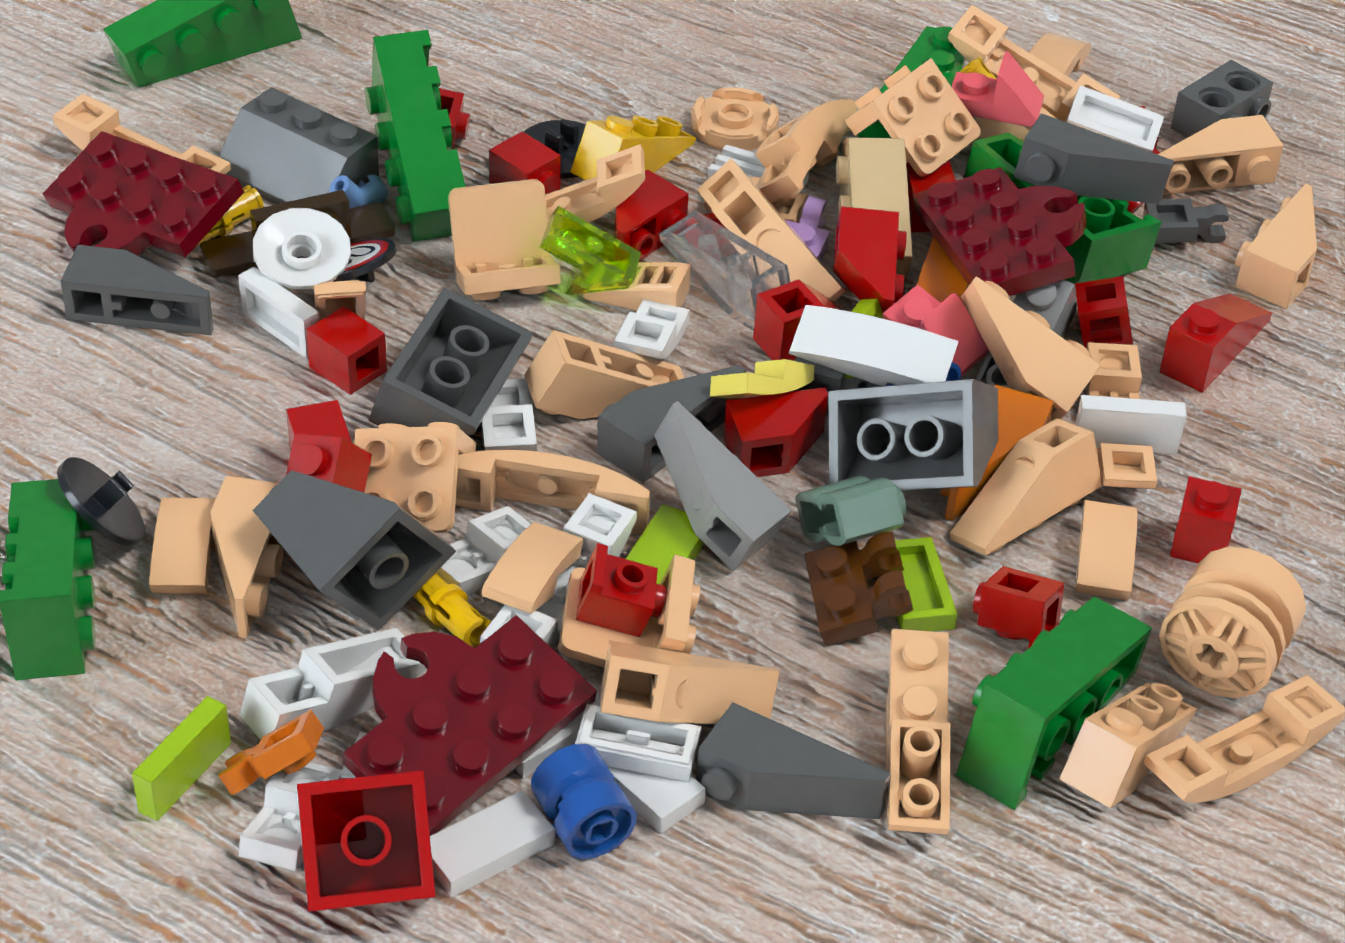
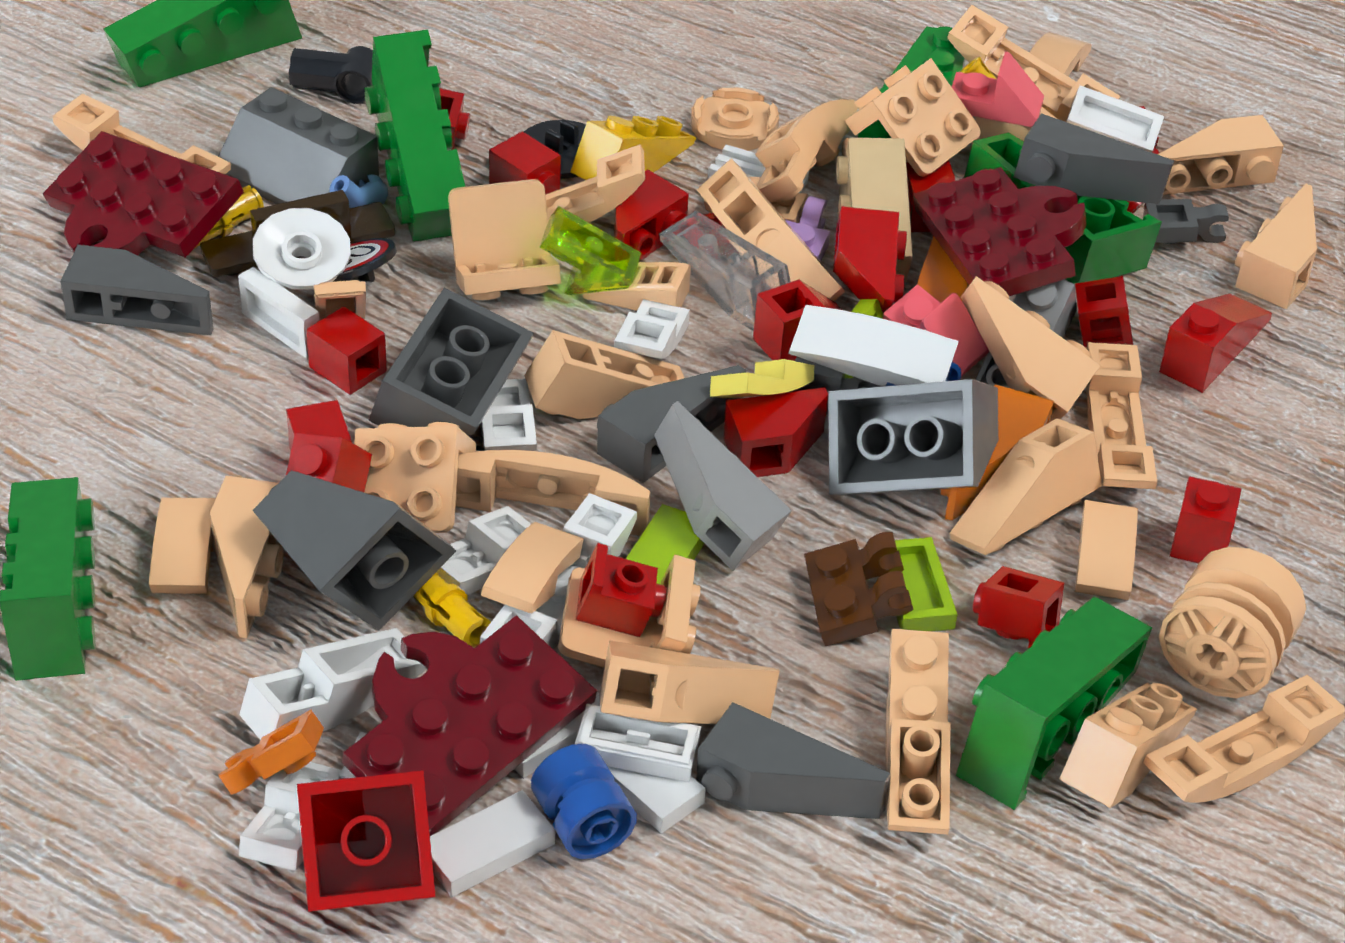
black piece [57,457,145,546] -> none
lime tile [132,696,231,822] -> none
sand green brick [795,476,906,546] -> none
white tile [1075,395,1187,454] -> none
dark grey brick [1171,60,1273,138] -> none
none -> black piece [288,46,373,104]

